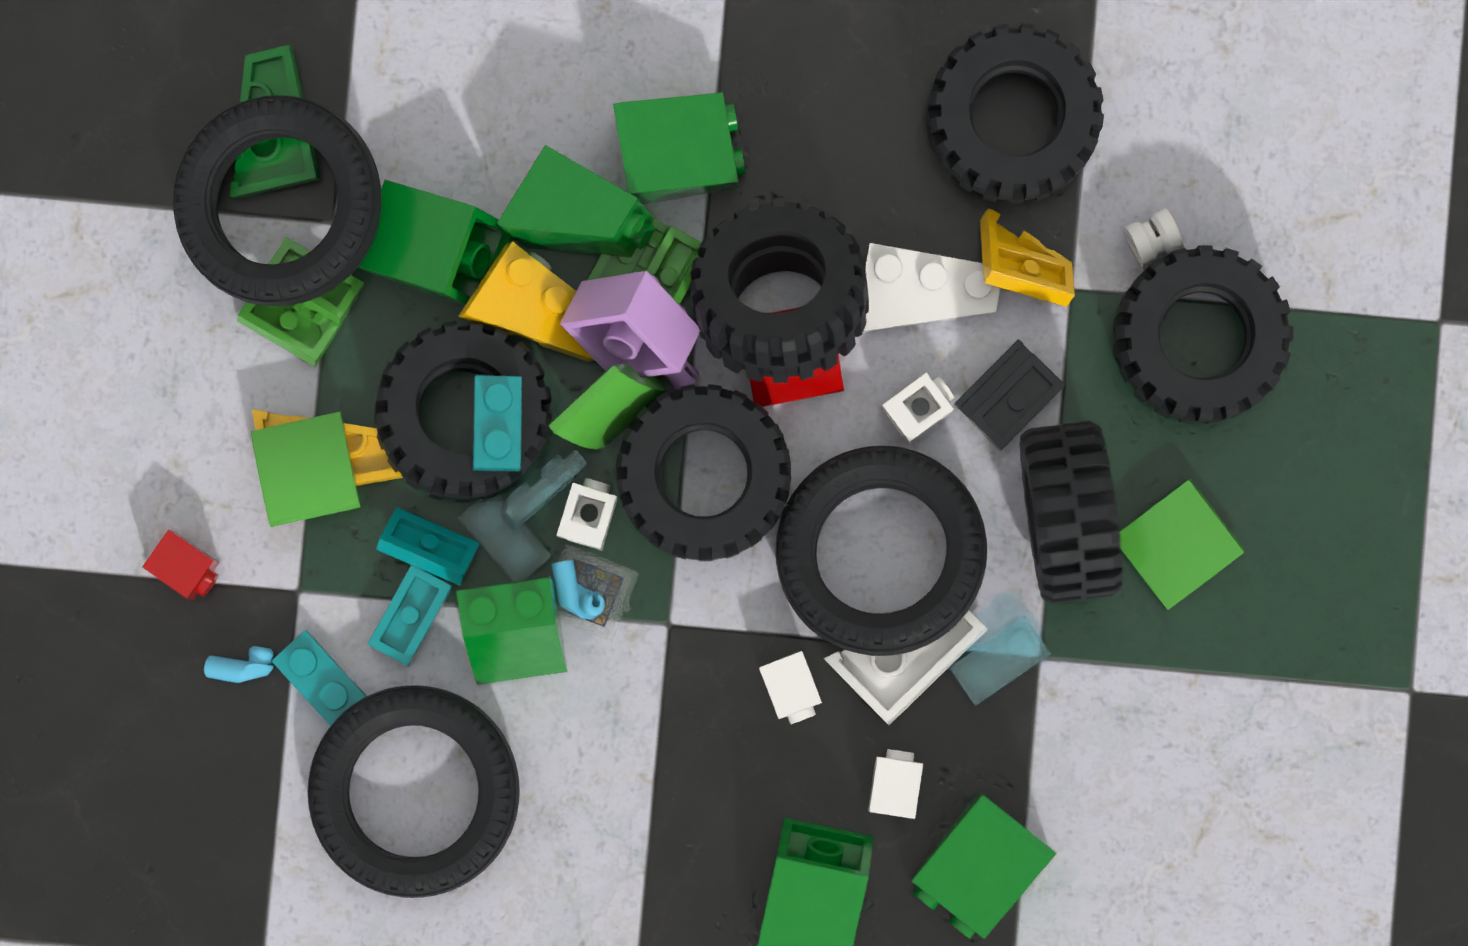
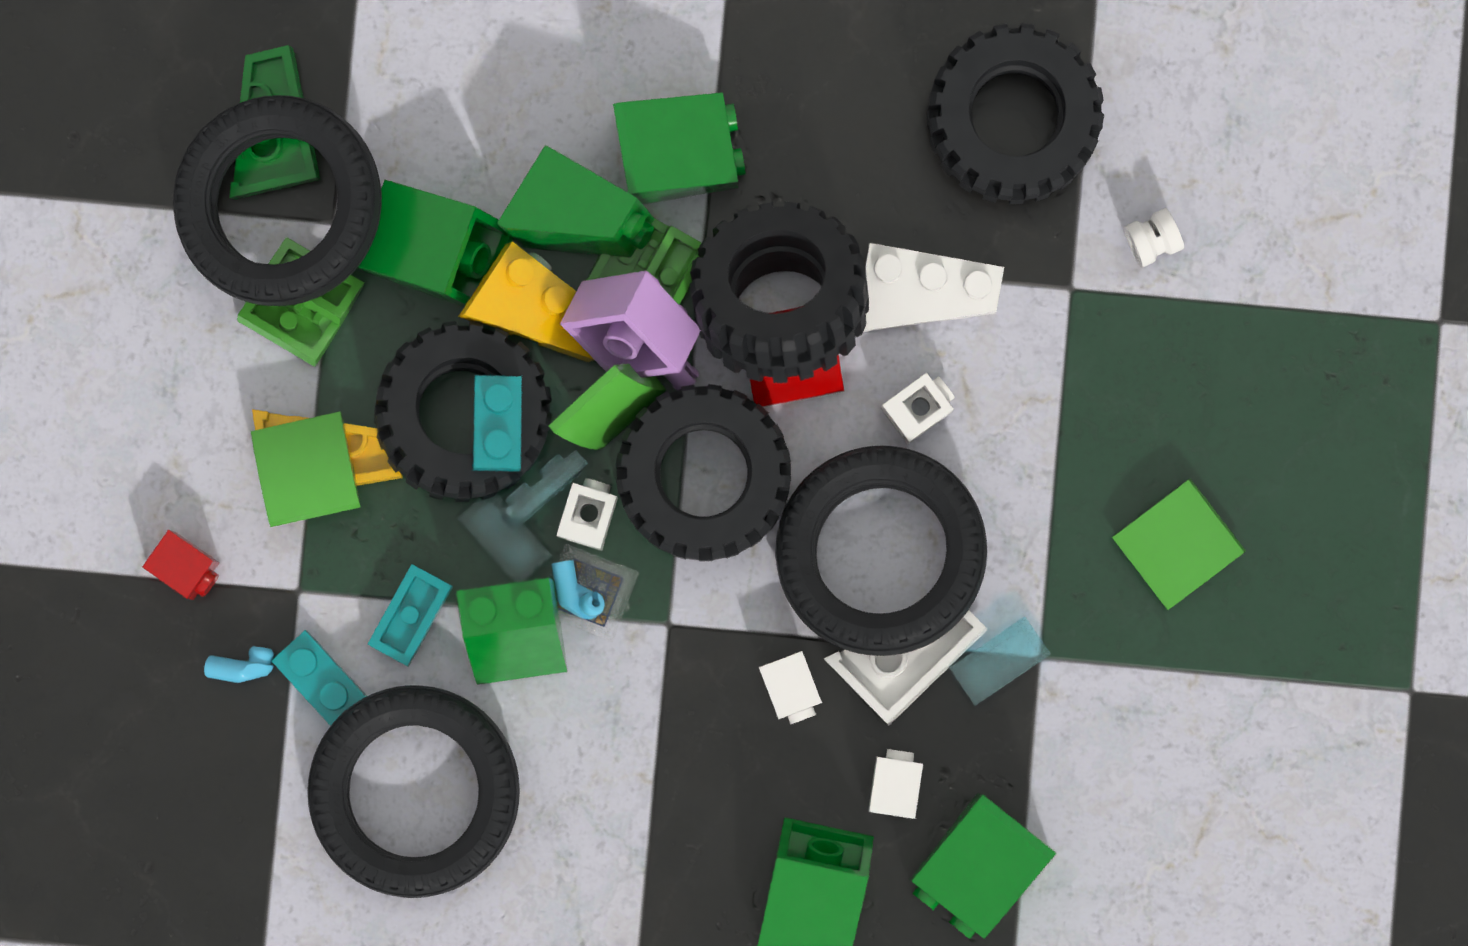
teal plate [376,507,480,586] -> none
black plate [954,339,1065,451] -> none
yellow wing [980,209,1075,307] -> none
black tyre [1019,421,1123,604] -> none
black tyre [1113,245,1293,424] -> none

